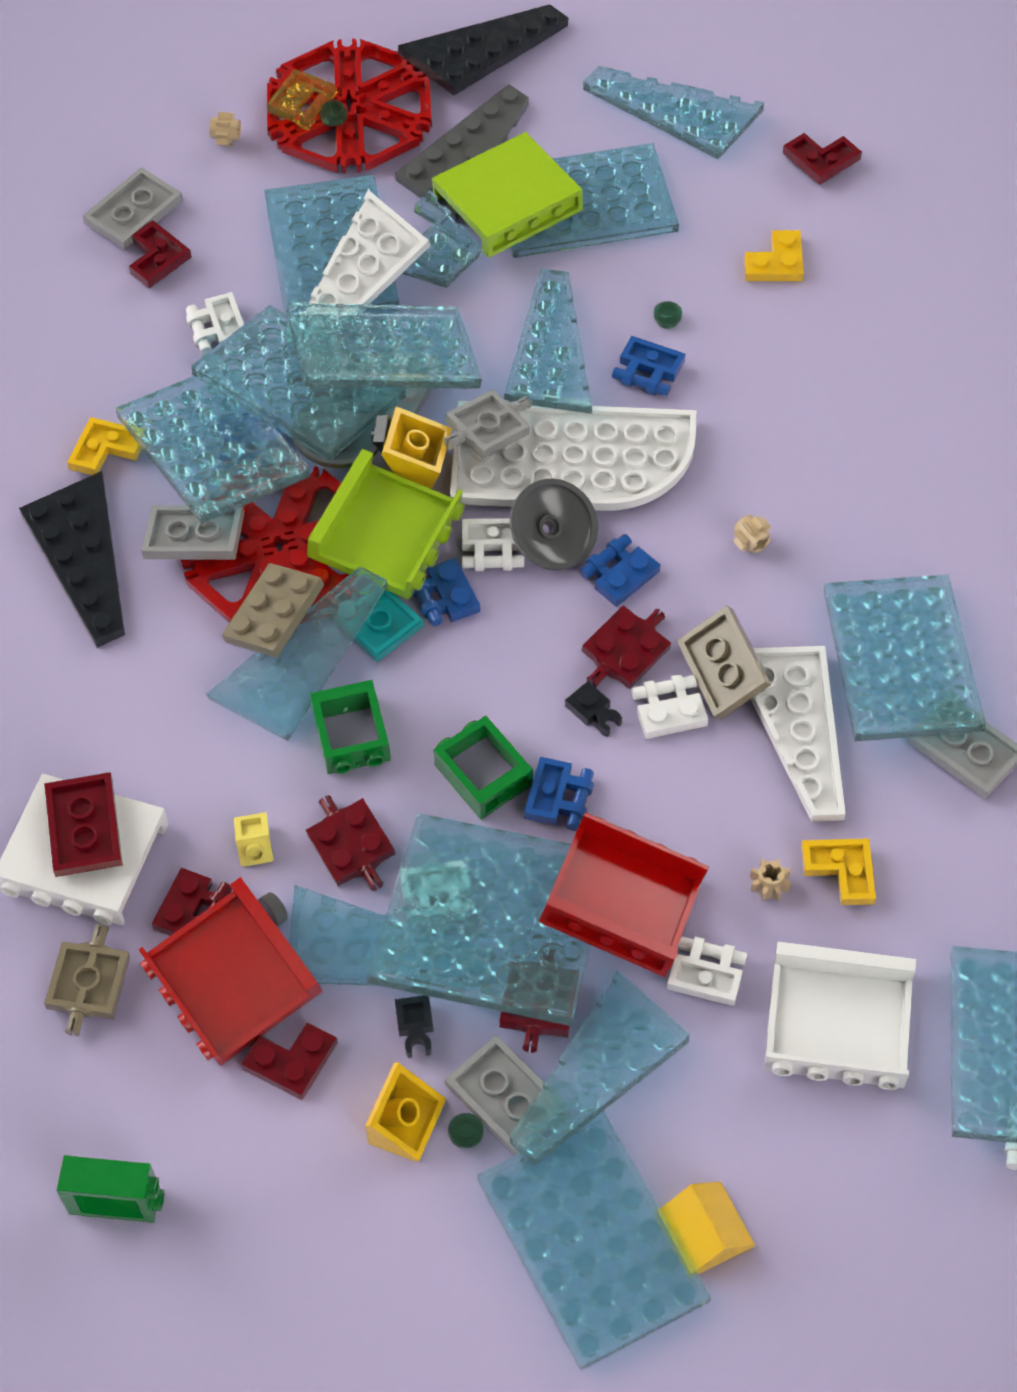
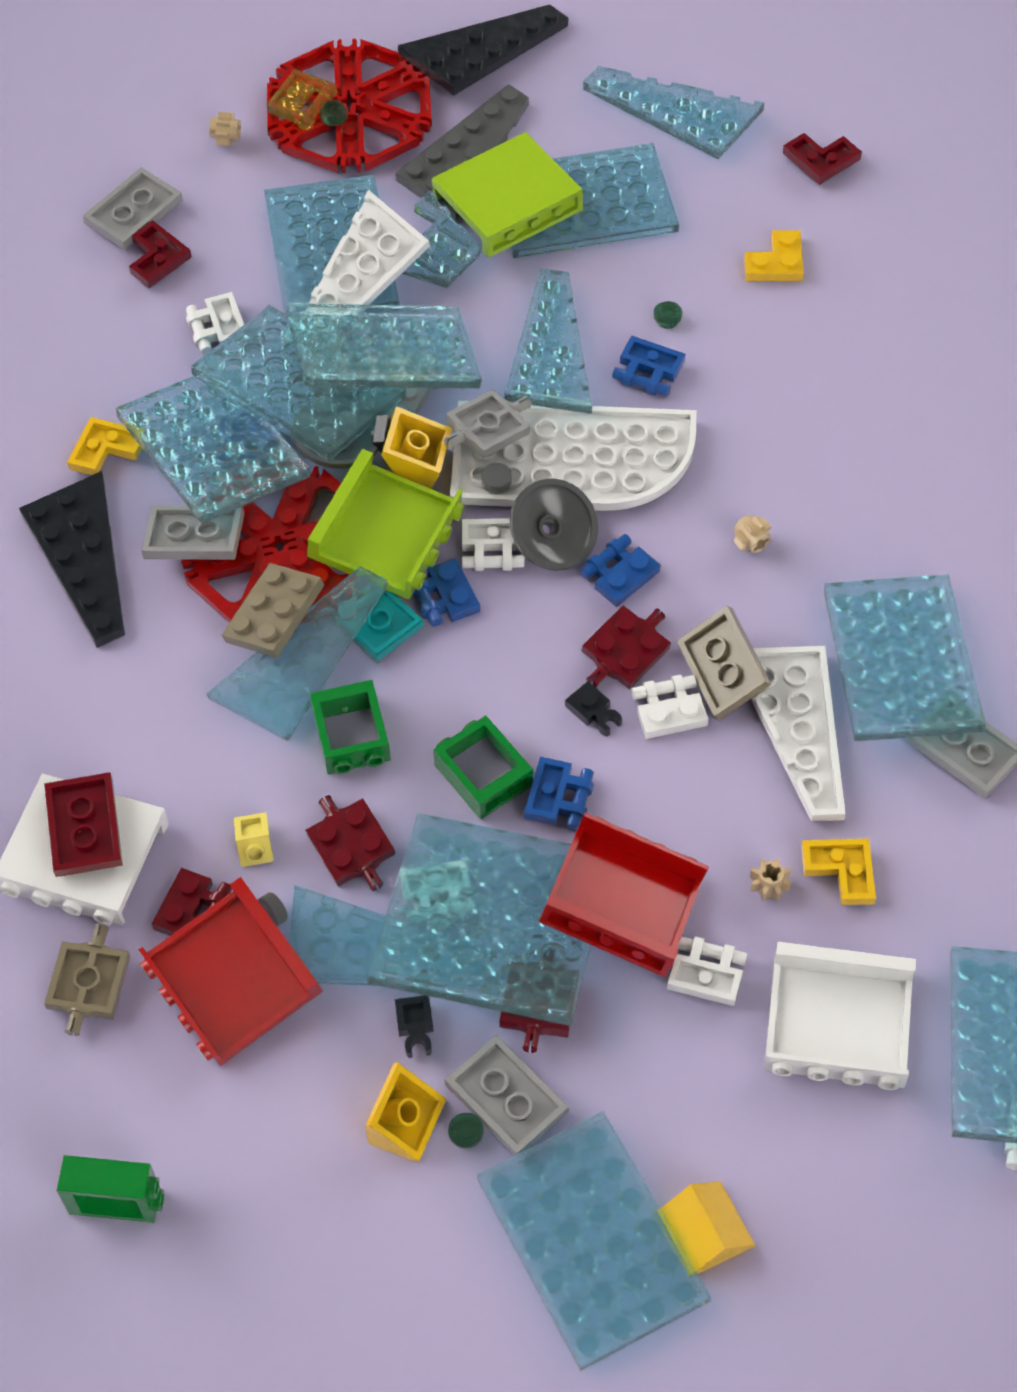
dark red plate [241,1022,338,1100] -> none
clear light blue wing [510,970,690,1166] -> none
none -> dark grey tile [481,463,512,494]

